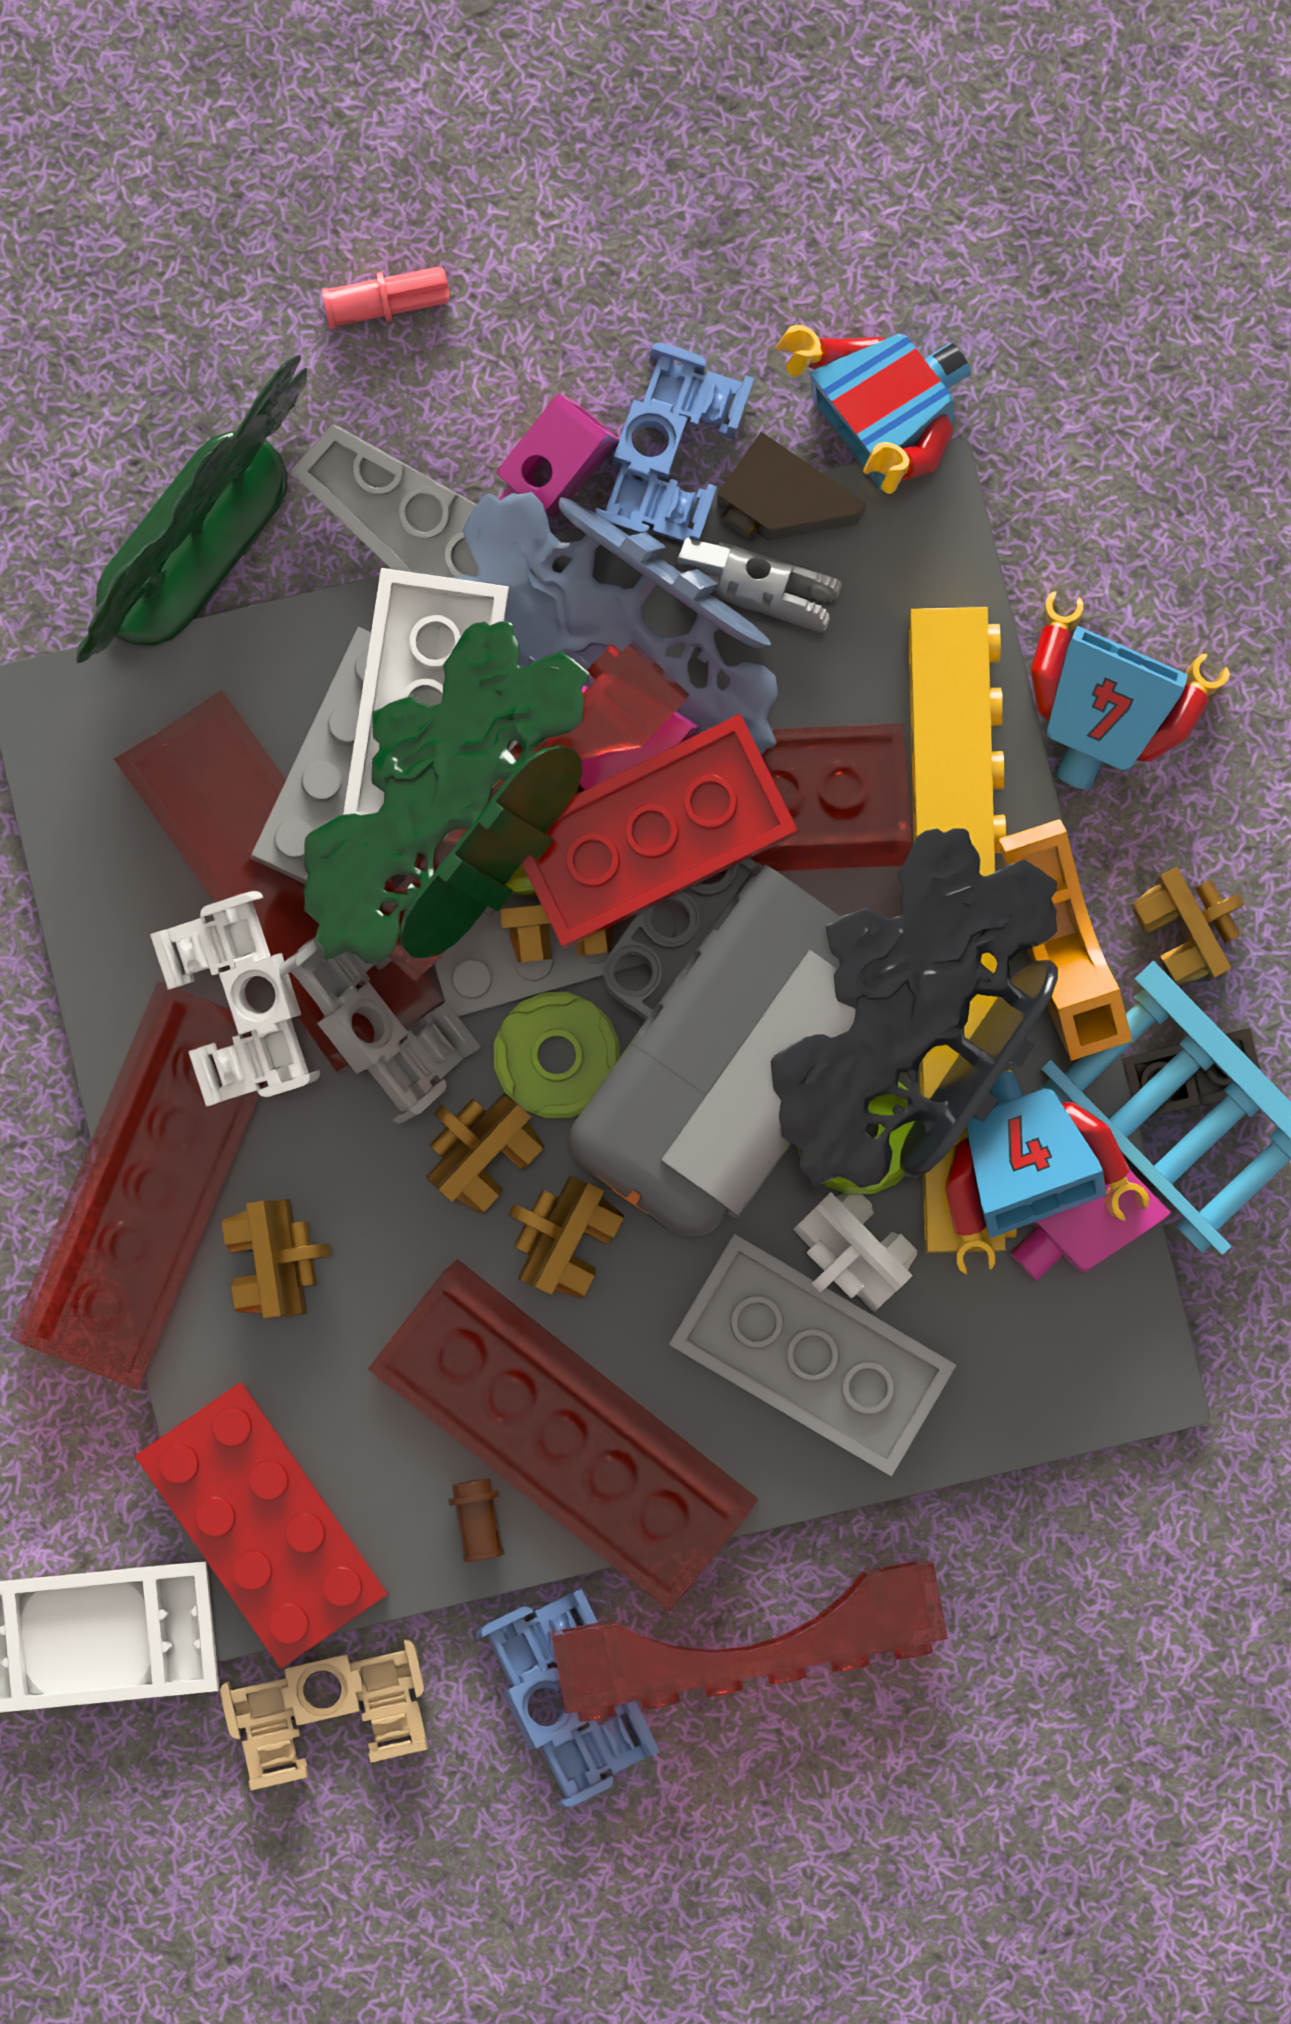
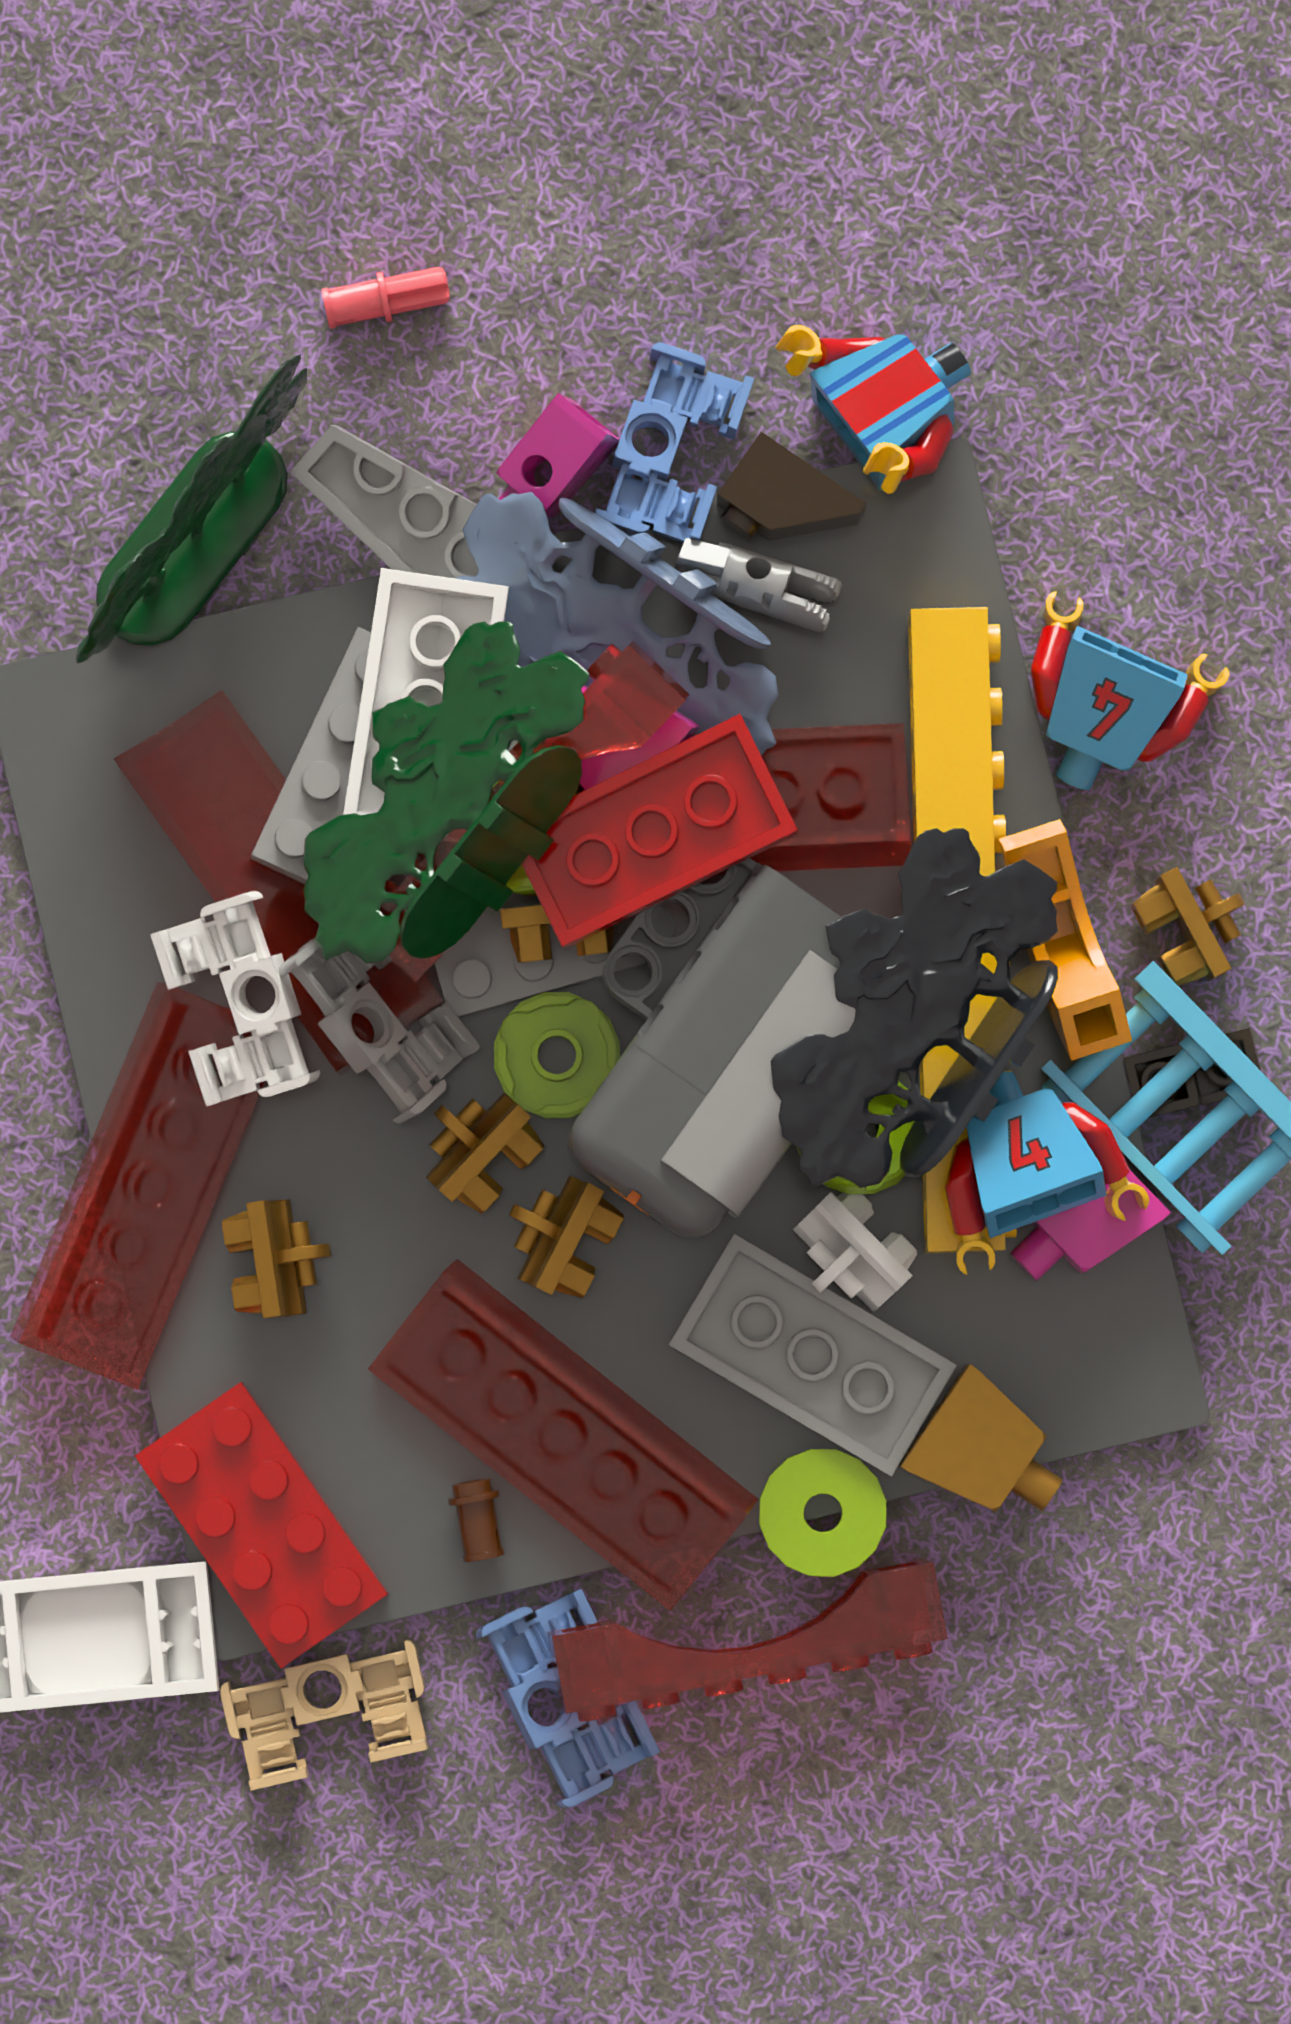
none -> lime tile [759,1449,887,1577]
none -> pearl gold torso [898,1364,1063,1512]

